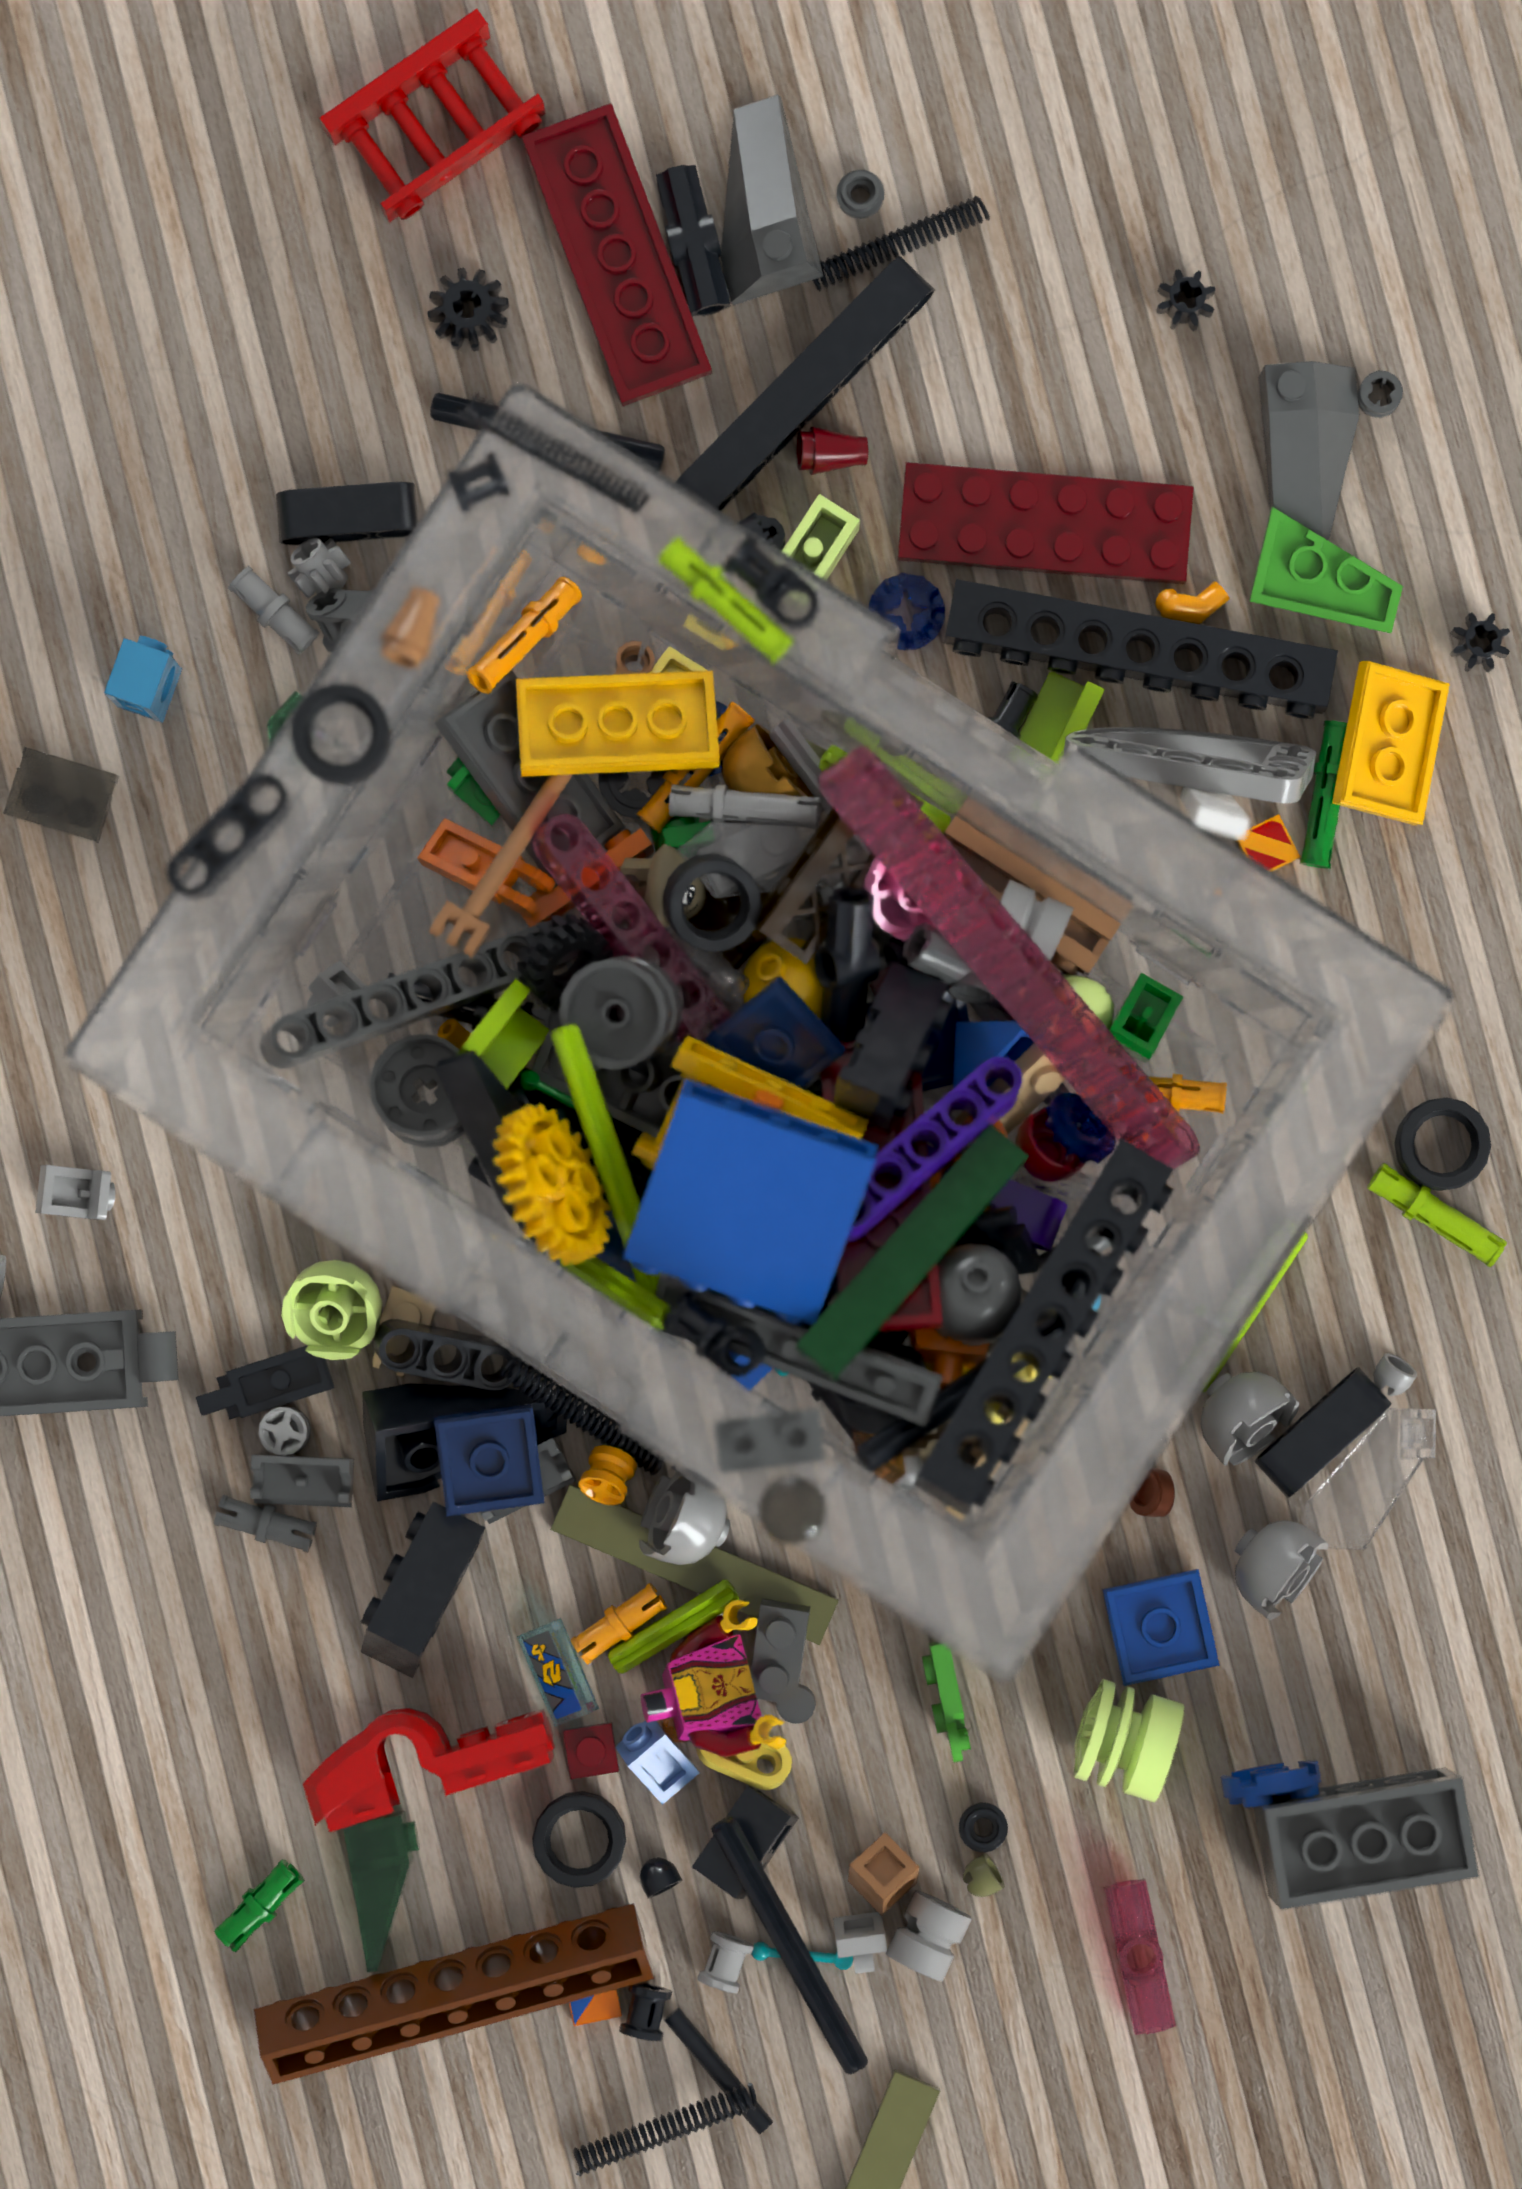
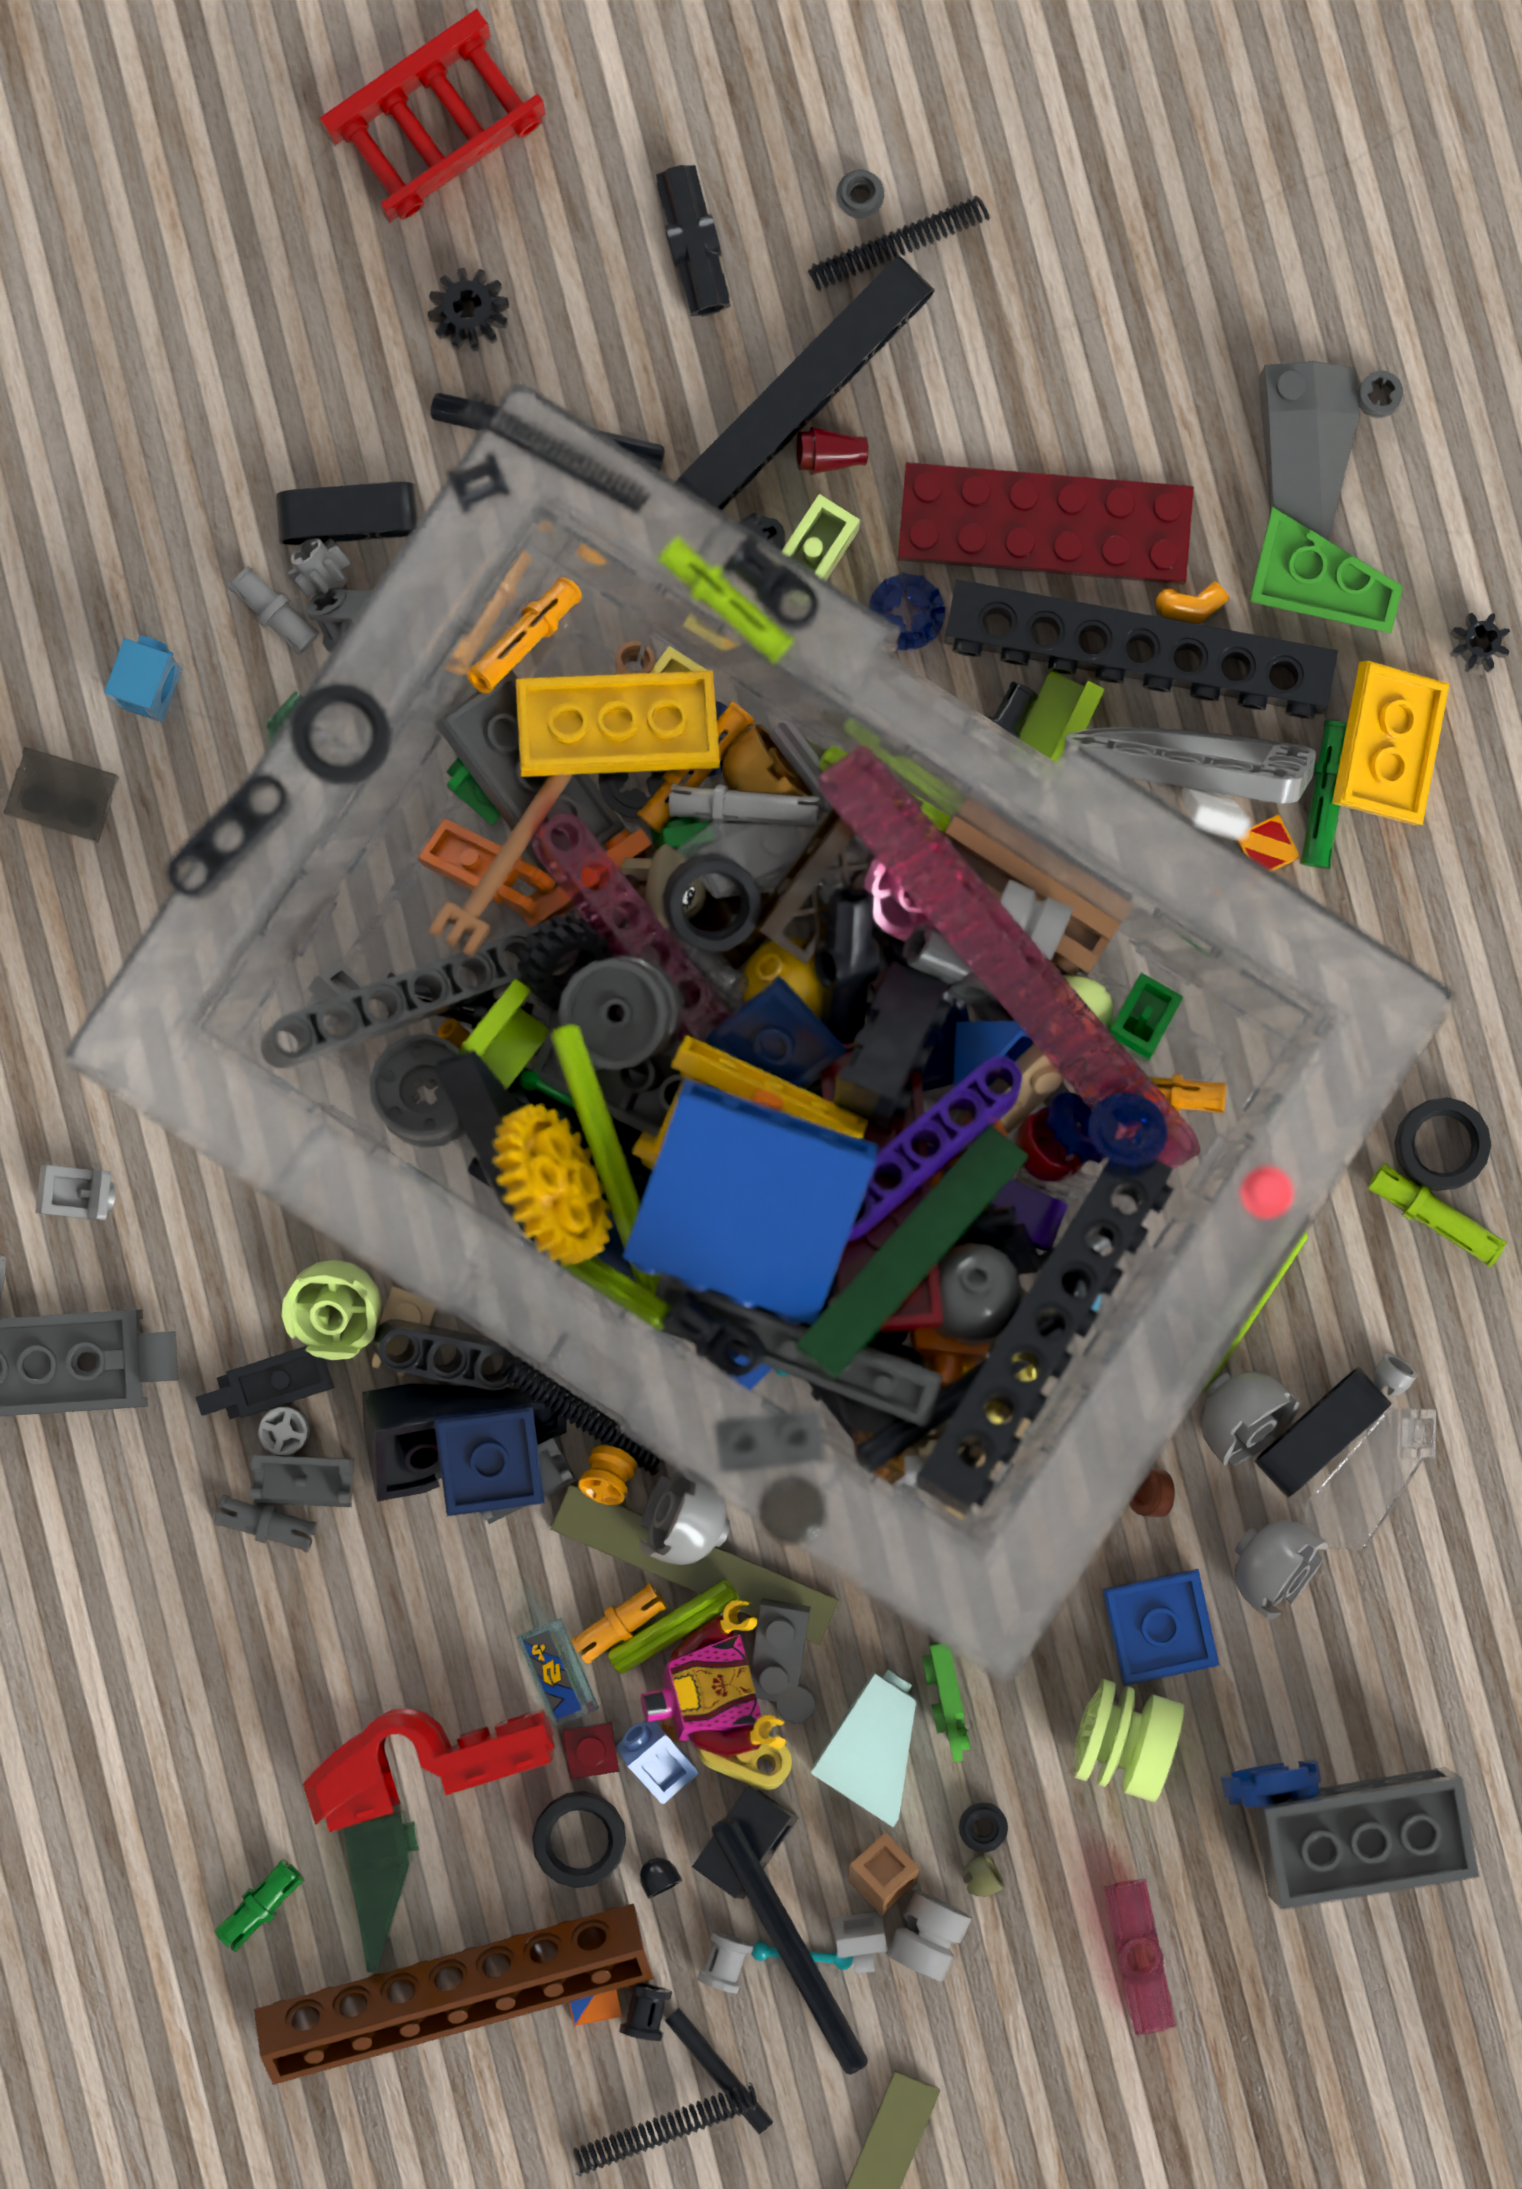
black wedge [360,1501,486,1678] -> none
medium nougat cone [380,587,440,669] -> none
dark red plate [522,103,712,407] -> none
dark grey wedge [721,95,823,305] -> none
black gear [1156,269,1216,331] -> none
none -> light aqua slope [810,1669,916,1827]
none -> clear blue gear [1087,1092,1168,1170]
none -> coral plate [1240,1166,1293,1219]

